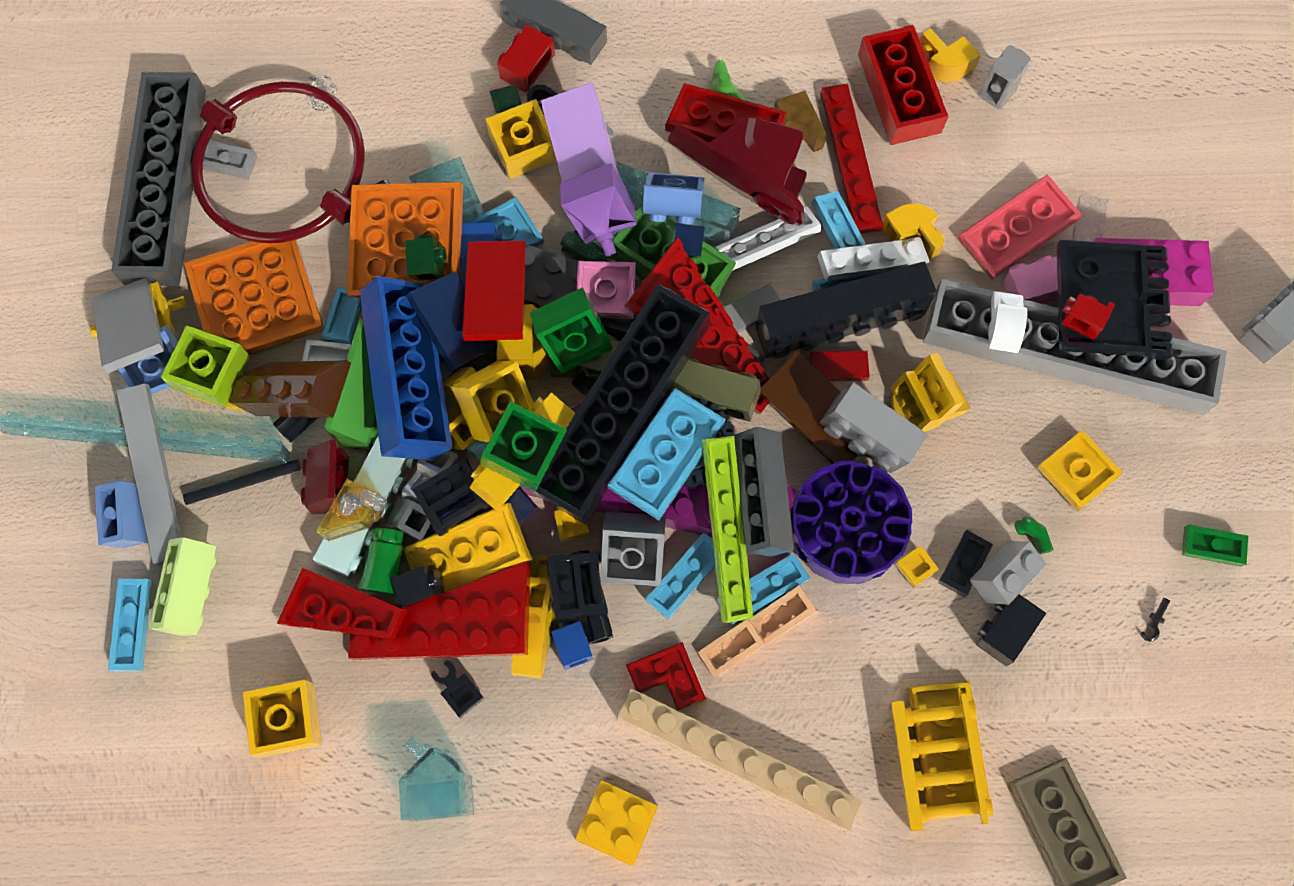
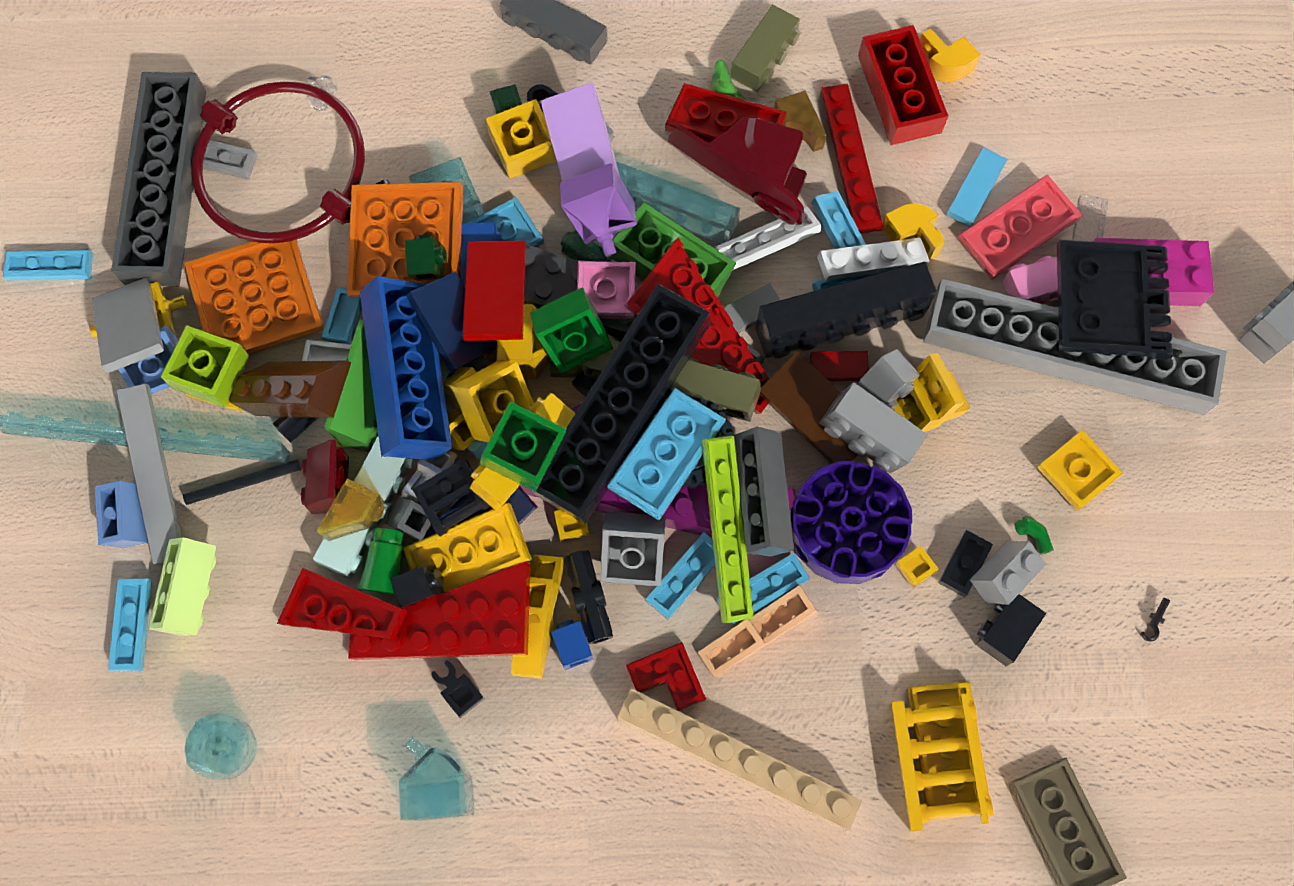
yellow brick [243,680,322,758] -> none
clear arm [339,489,387,515] -> none
red piece [497,25,555,93] -> none
black plate [546,552,608,620] -> none
yellow plate [575,780,658,866] -> none
medium blue brick [643,172,705,224] -> none
dark blue tile [674,223,705,257] -> none
light grey brick [979,45,1031,109] -> none
white brick [988,291,1027,353] -> none
red brick [1062,293,1115,340] -> none
green plate [1182,525,1248,567] -> none
none -> medium azure tile [3,250,93,281]
none -> clear light blue brick [185,714,258,781]
none -> olive brick [730,4,801,92]
none -> light grey brick [857,349,920,410]
none -> medium azure tile [946,147,1007,227]

